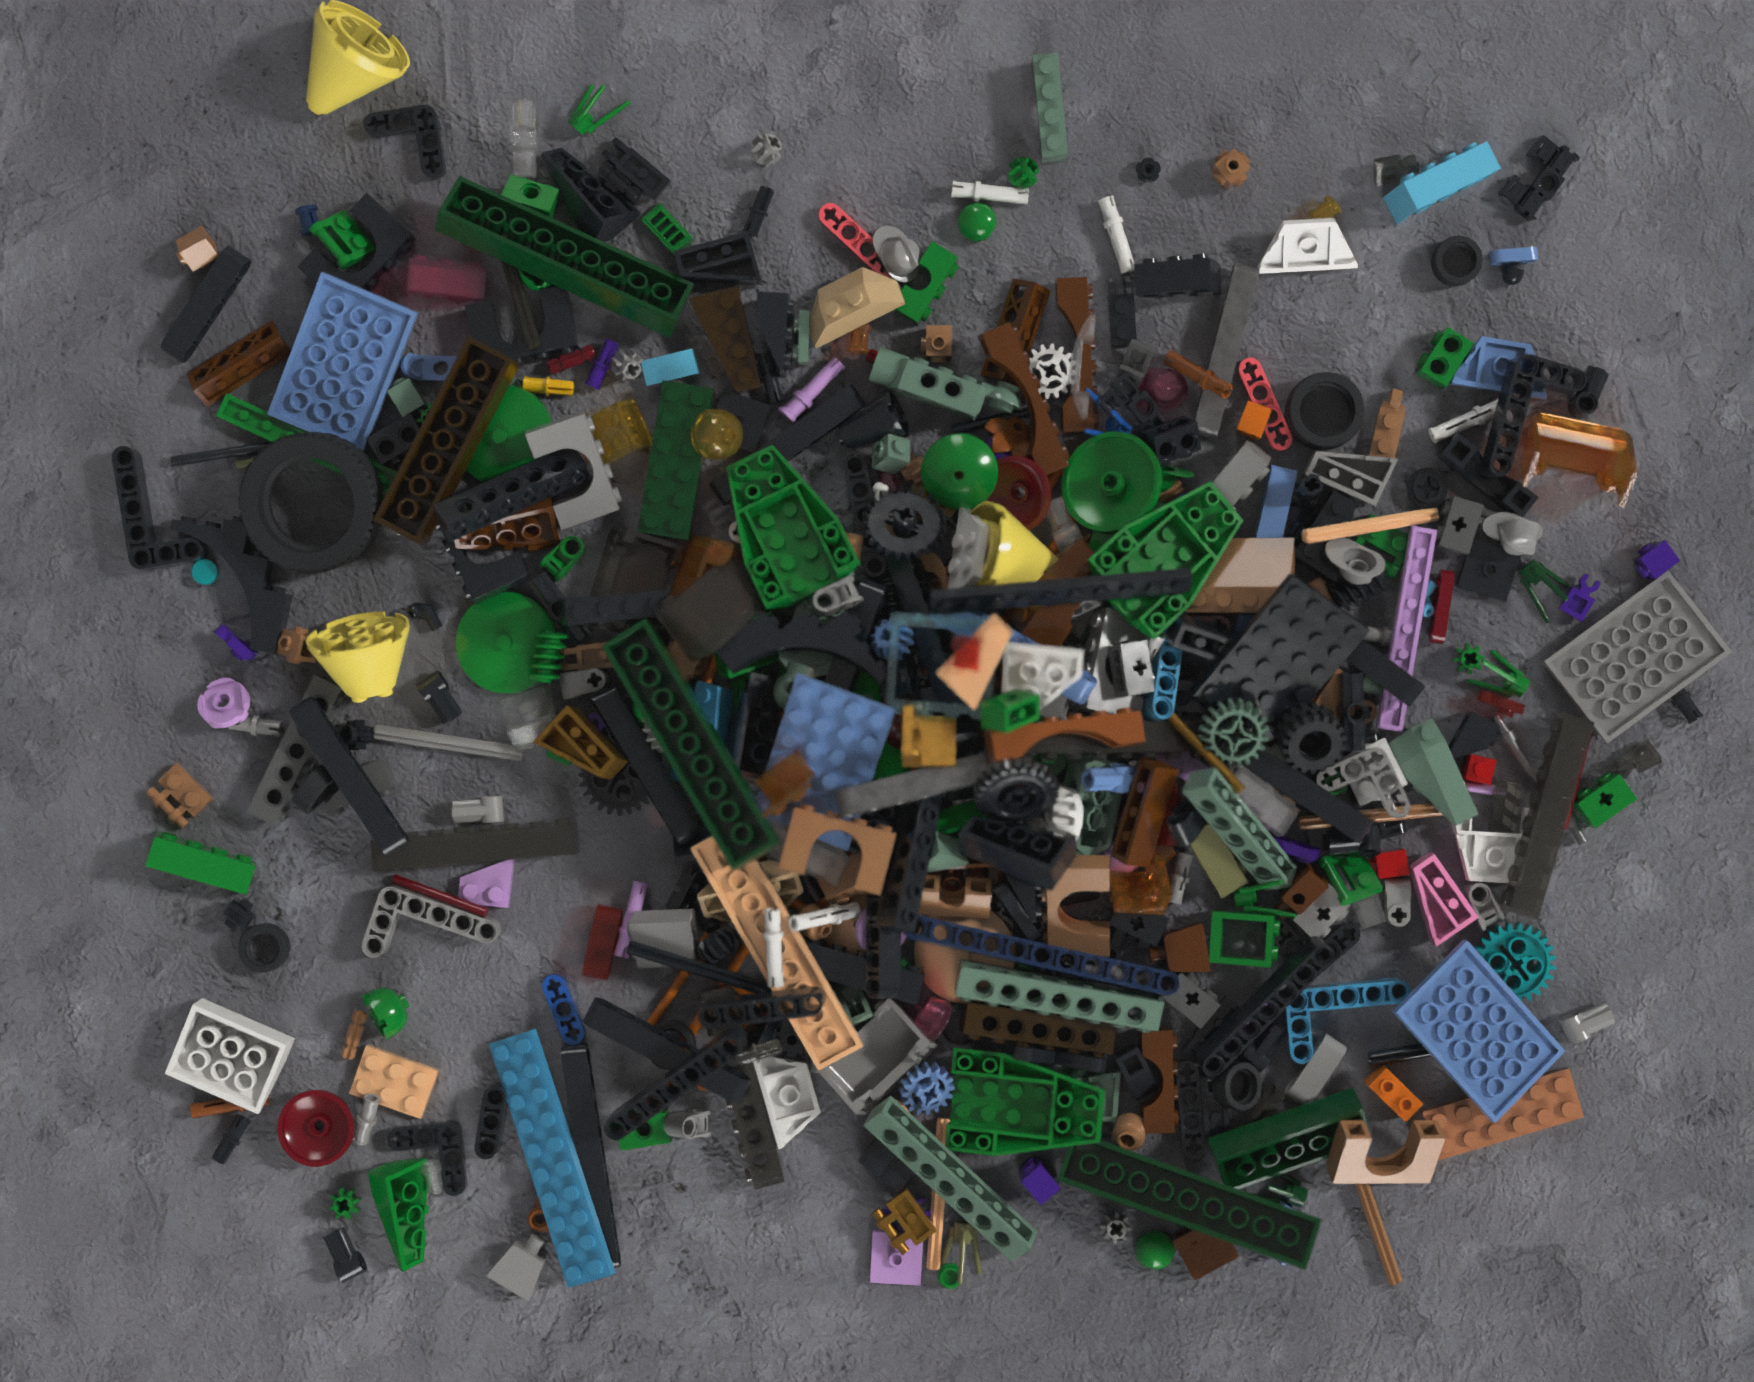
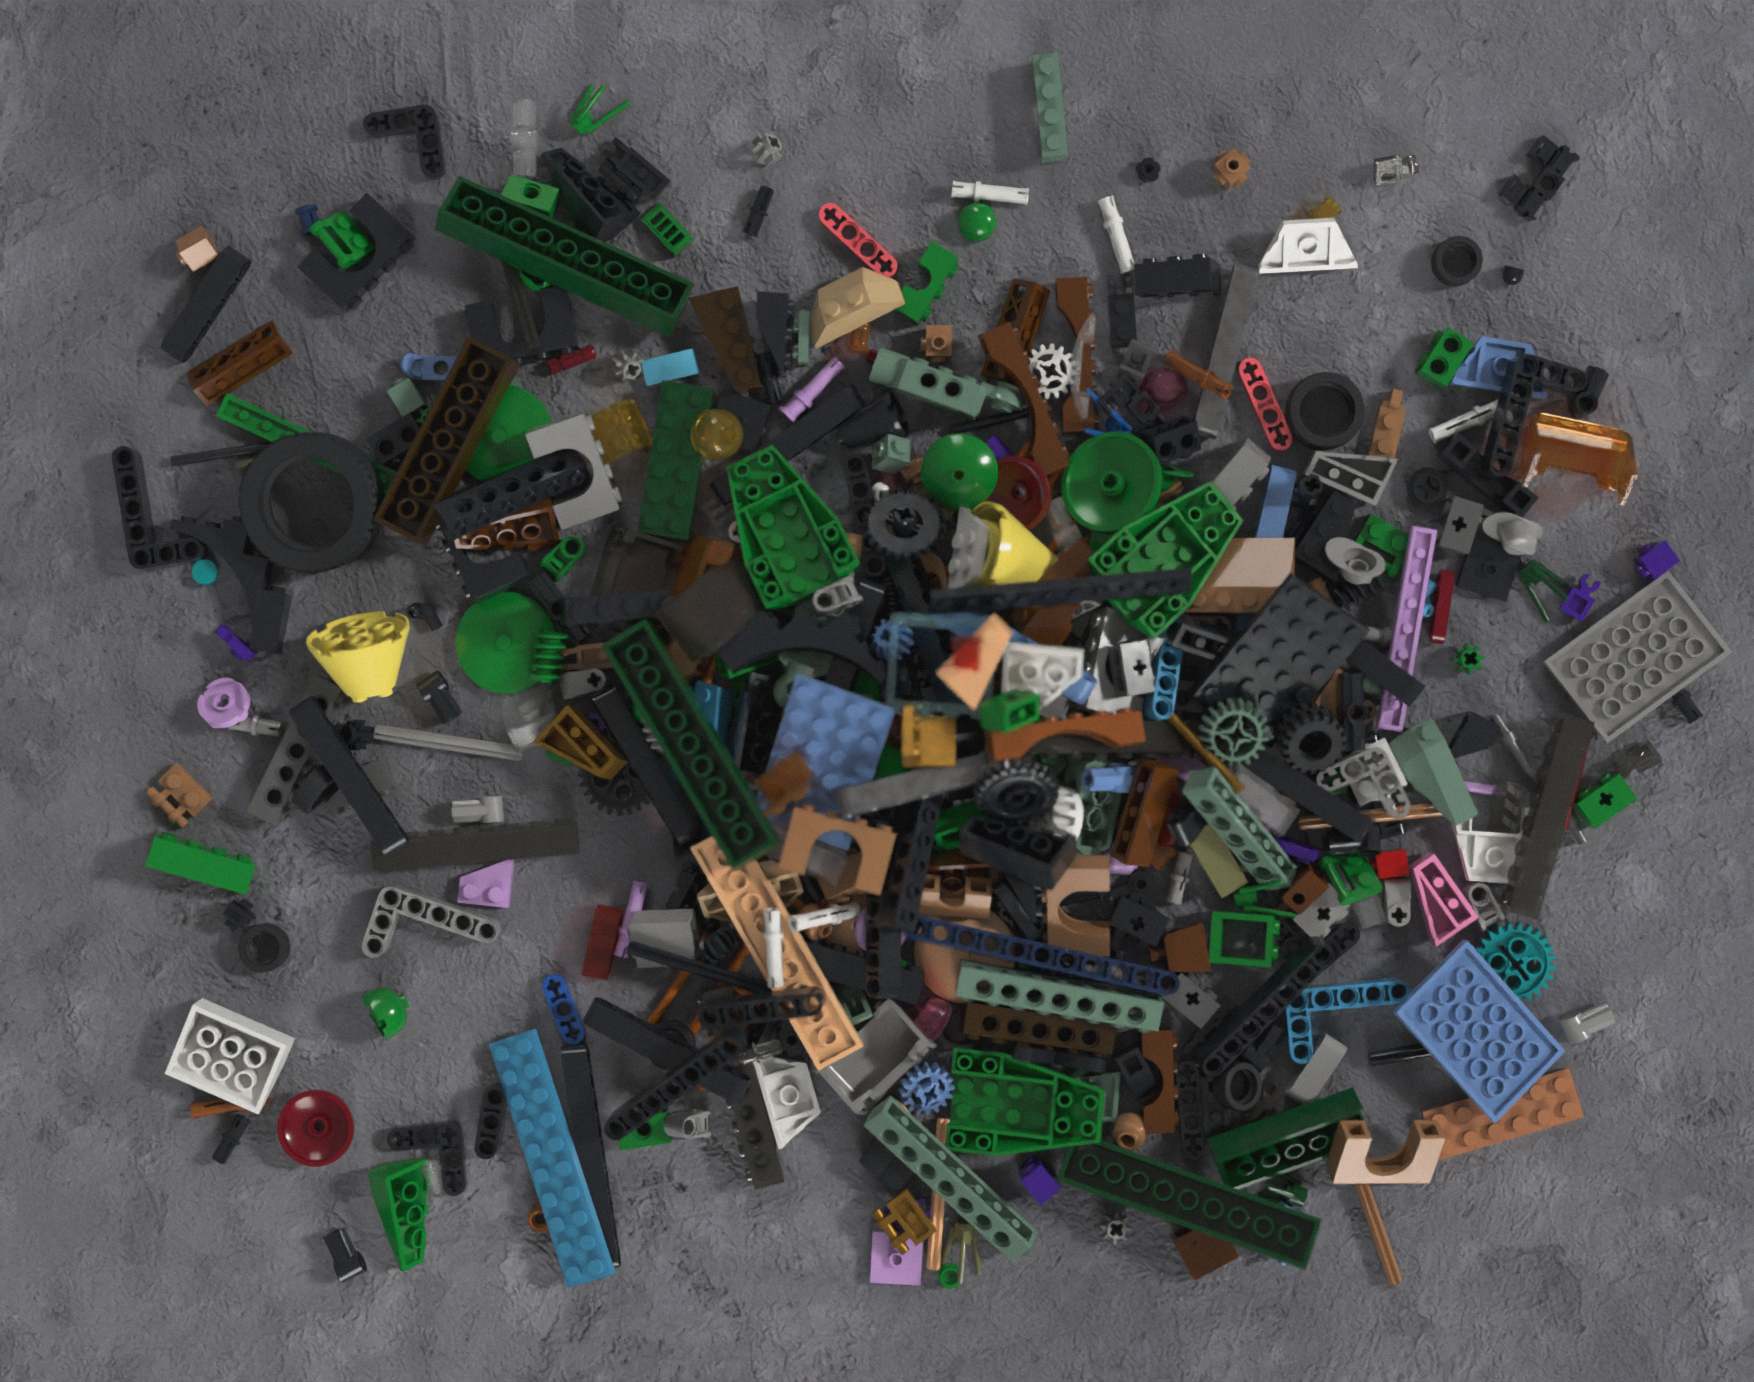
medium blue plate [267,272,419,453] -> none
medium nougat brick [276,626,316,664] -> none
light yellow cone [306,0,410,115] -> none
green gear [329,1187,362,1220] -> none
medium nougat axle [341,1010,368,1060] -> none
light nougat plate [349,1045,439,1119] -> none
light grey pin [353,1093,380,1145] -> none
dark red bar [392,874,489,918] -> none
clear pink wedge [401,255,486,302] -> none
light grey torso [487,1234,547,1301] -> none
yellow axle [523,376,574,397] -> none
dark purple axle [585,339,619,390] -> none
black wedge [674,231,763,286] -> none
light grey piece [873,226,921,283] -> none
sand green slope [927,832,968,872] -> none
dark orange plate [984,417,1029,457] -> none
green gear [1007,156,1039,189] -> none
clear orange bracket [1109,855,1172,915] -> none
green hair [1134,1230,1176,1270] -> none
orange panel [1236,401,1271,441] -> none
light nougat axle [1302,508,1439,543] -> none
orange brick [1363,1065,1423,1122] -> none
medium azure wedge [1383,141,1501,224] -> none
red brick [1460,754,1496,785] -> none
green plant [1467,650,1530,698] -> none
clear red plate [1476,690,1525,718] -> none
medium blue beam [1489,247,1538,266] -> none

